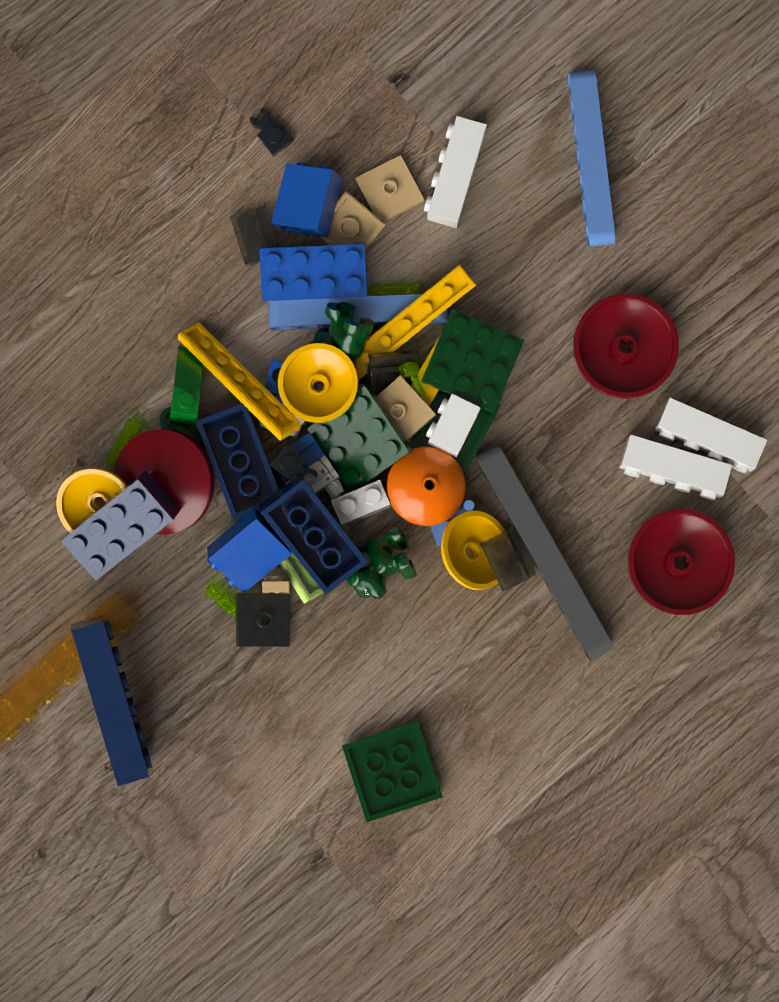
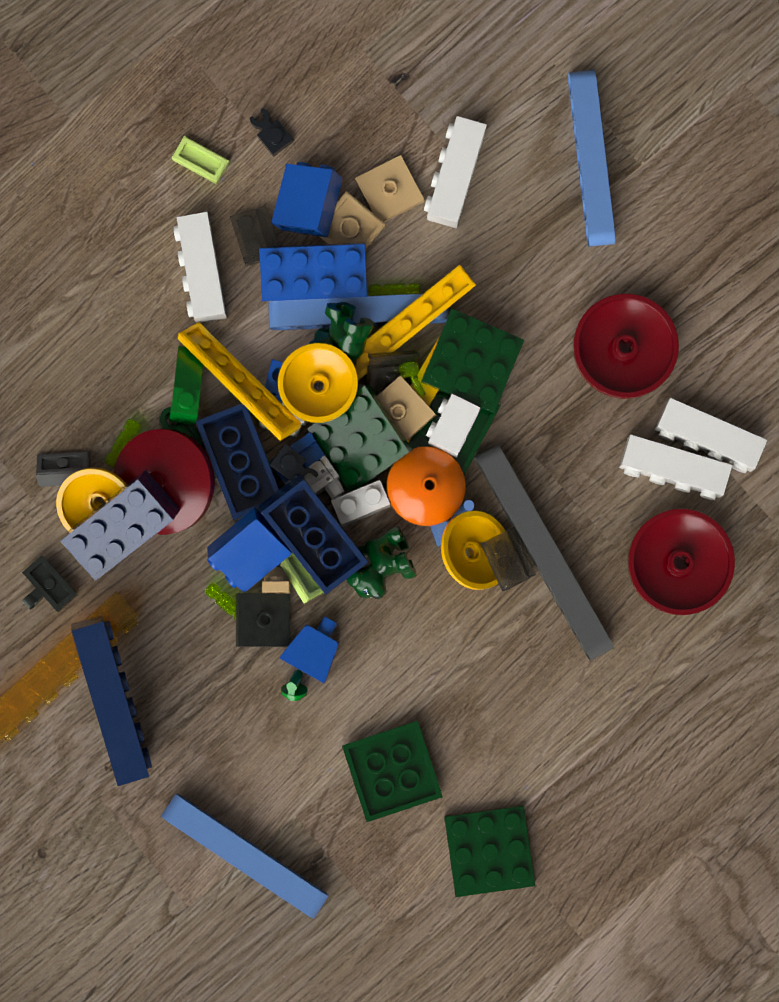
none -> pearl dark grey plate [22,555,78,612]
none -> dark grey slope [36,451,91,487]
none -> medium blue beam [161,793,329,919]
none -> yellowish green tile [172,136,230,184]
none -> white brick [173,212,227,323]
none -> blue torso [280,616,339,684]
none -> green plate [281,670,308,701]
none -> dark green plate [444,805,535,897]

